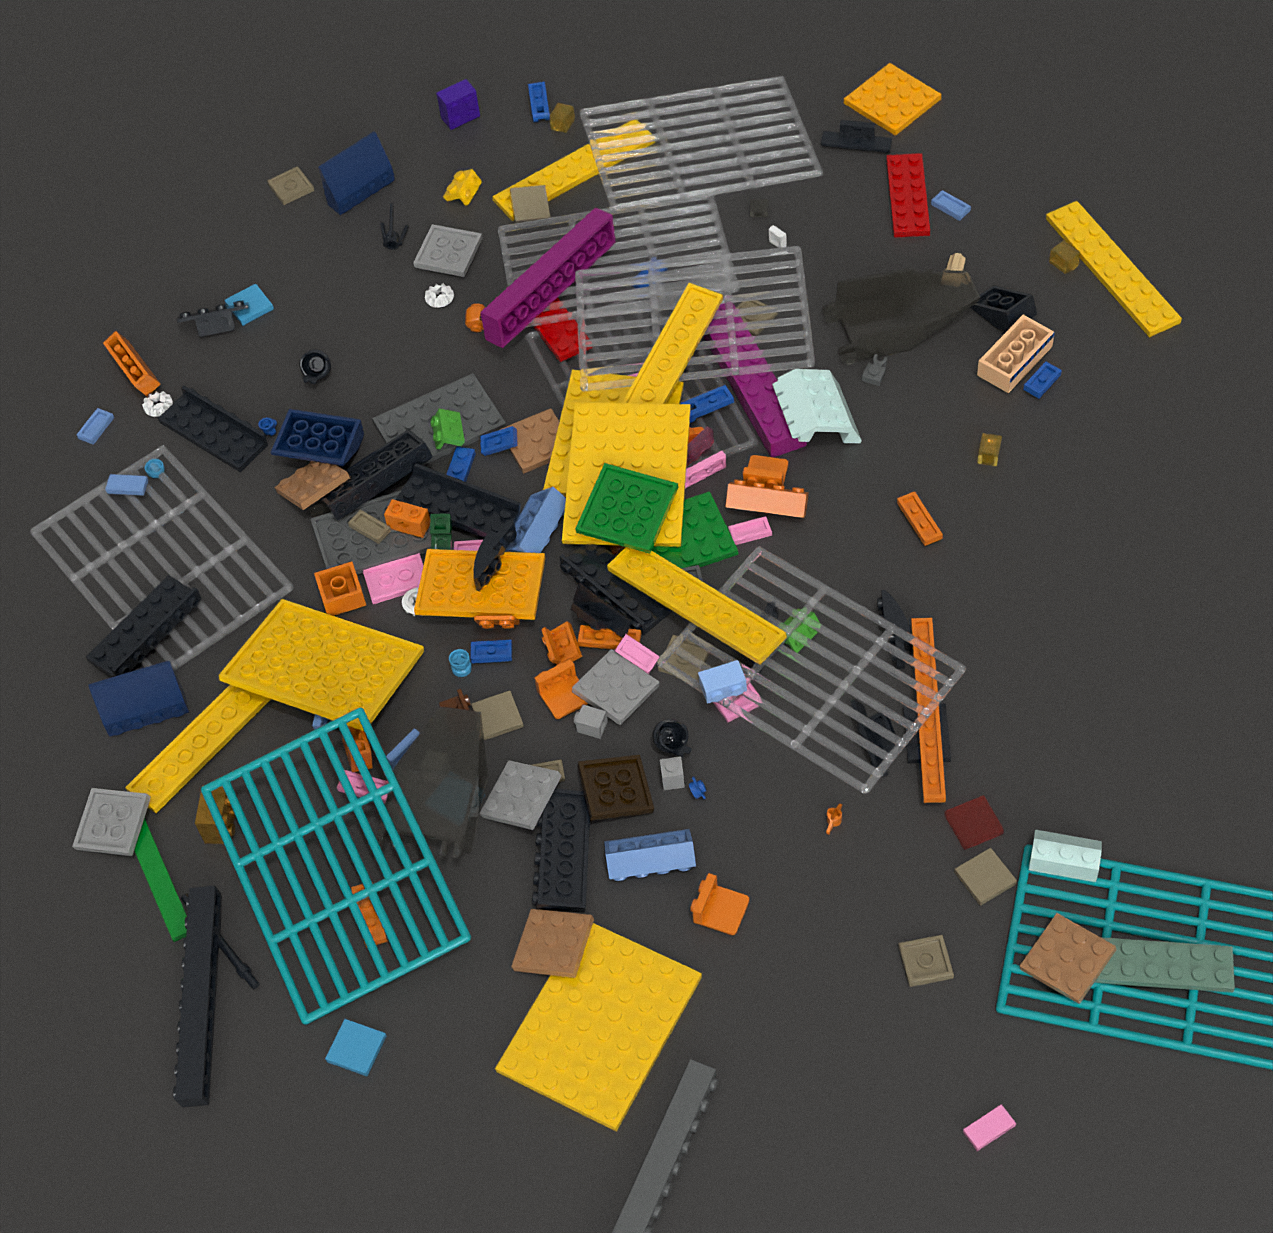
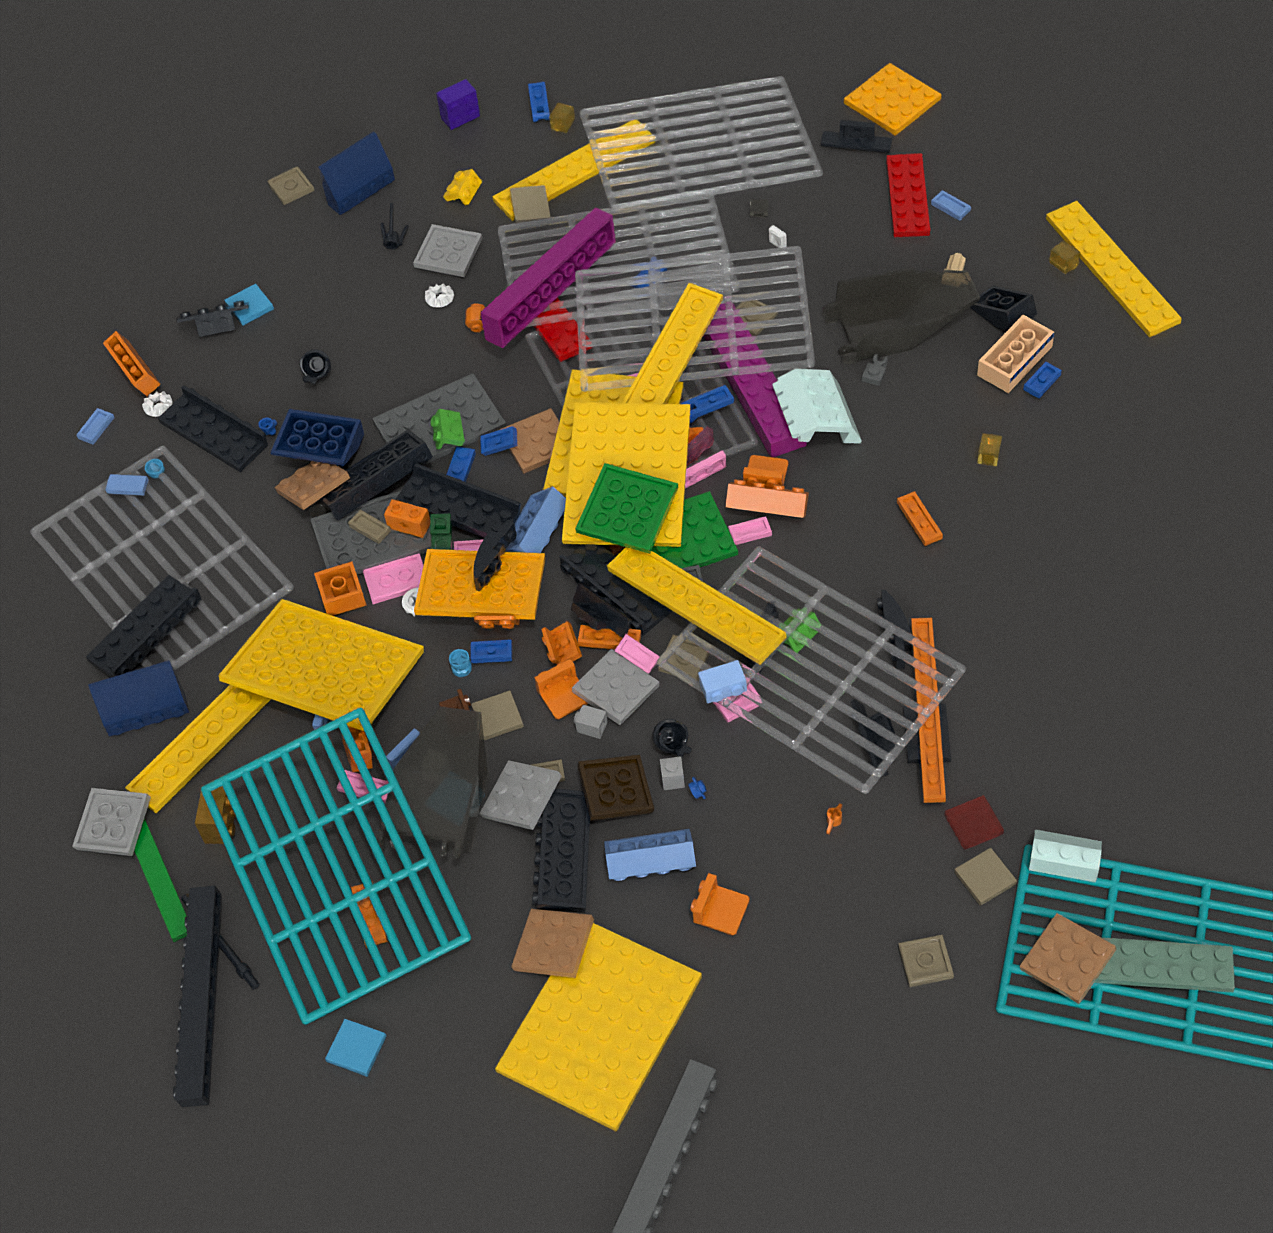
bright pink tile [963,1104,1016,1151] -> none

